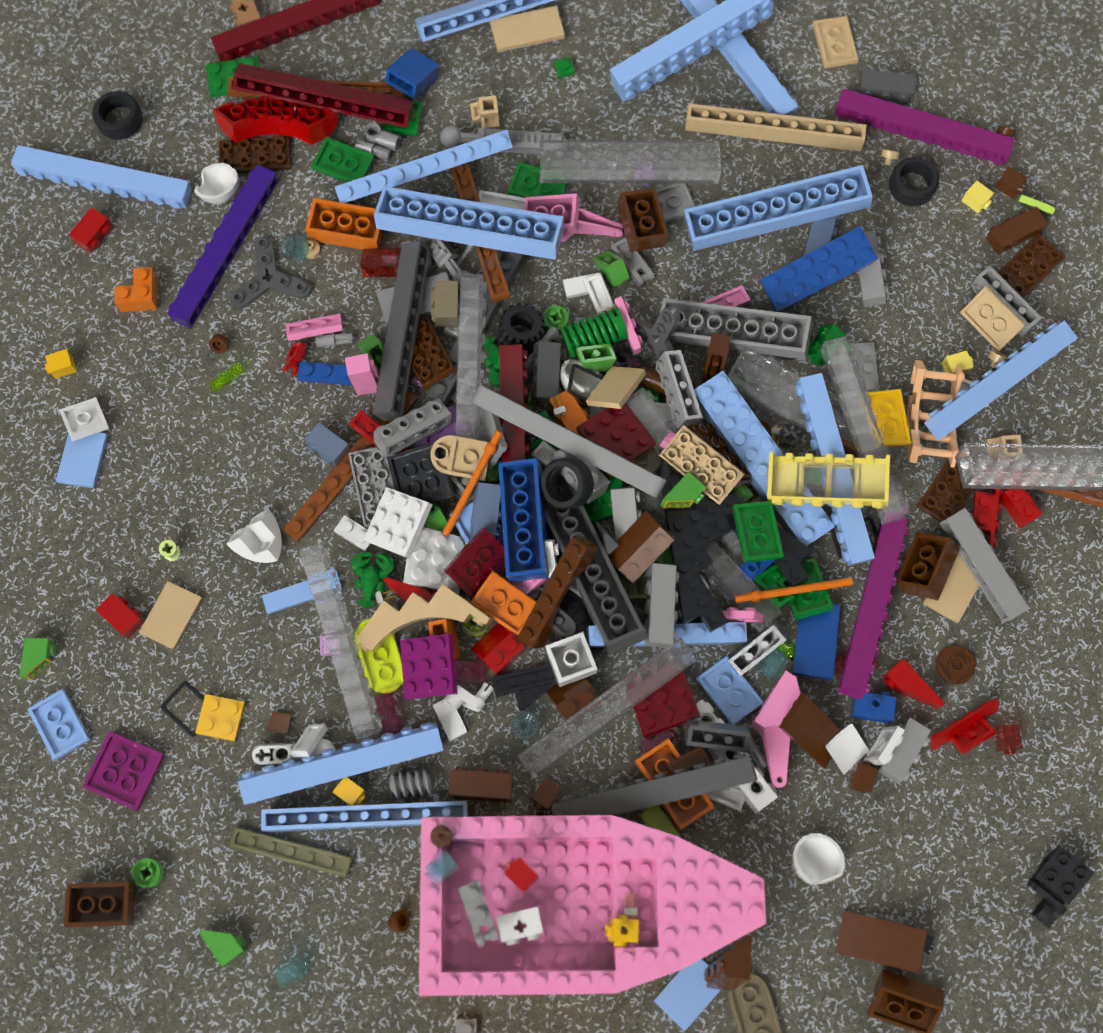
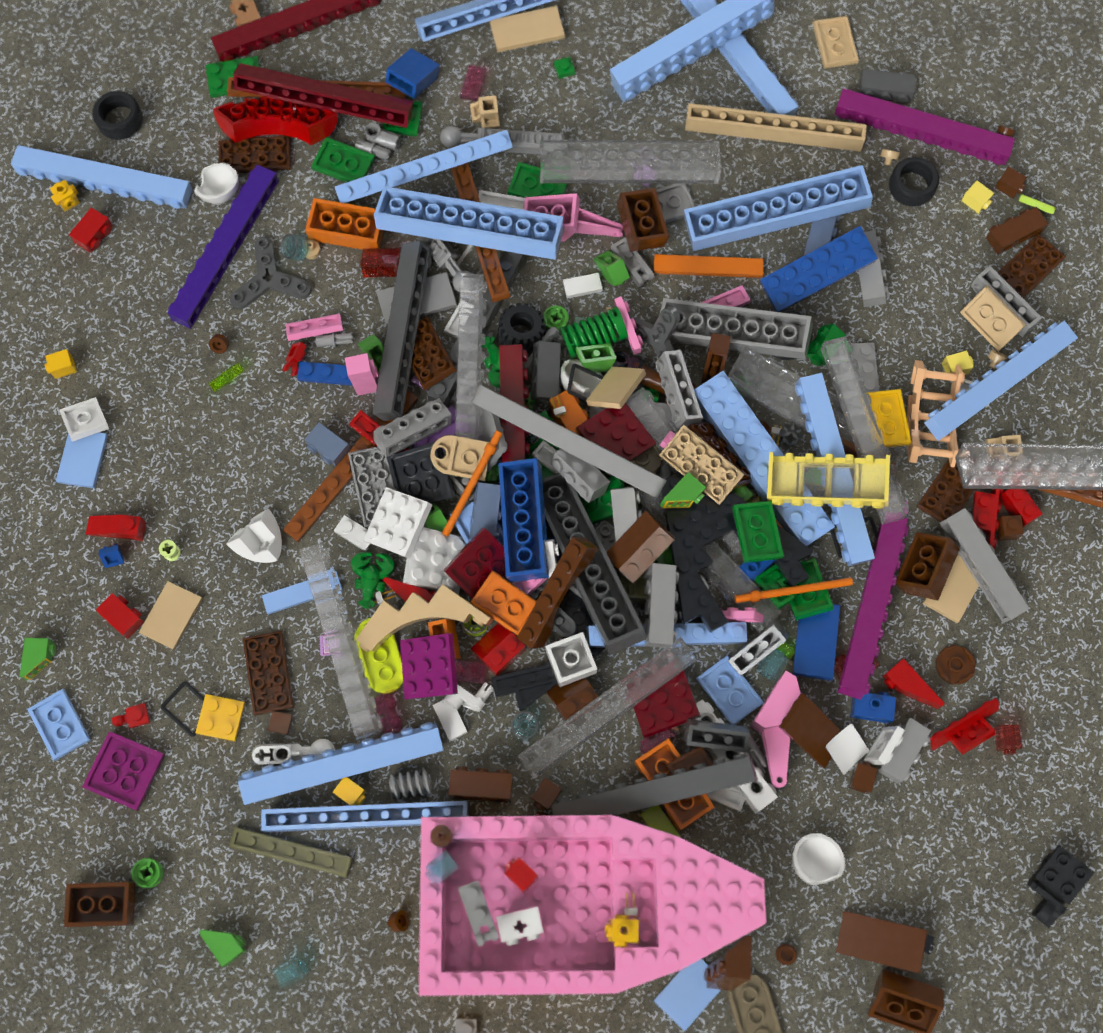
orange brick [115,267,157,312] -> none
white tile [291,724,328,757] -> none
dark tan brick [431,281,458,328] -> none
black tyre [540,457,594,510] -> none
white tile [583,273,615,314] -> none
dark grey slope [594,521,619,555] -> none
none -> yellow brick [49,180,80,211]
none -> red slope [86,515,146,541]
none -> blue tile [99,544,124,568]
none -> red plate [111,703,150,729]
none -> reddish brown tile [242,631,294,716]
none -> clear pink plate [460,65,486,102]
none -> orange tile [654,254,763,278]
none -> reddish brown plate [776,944,797,965]
none -> reddish brown brick [997,515,1024,541]

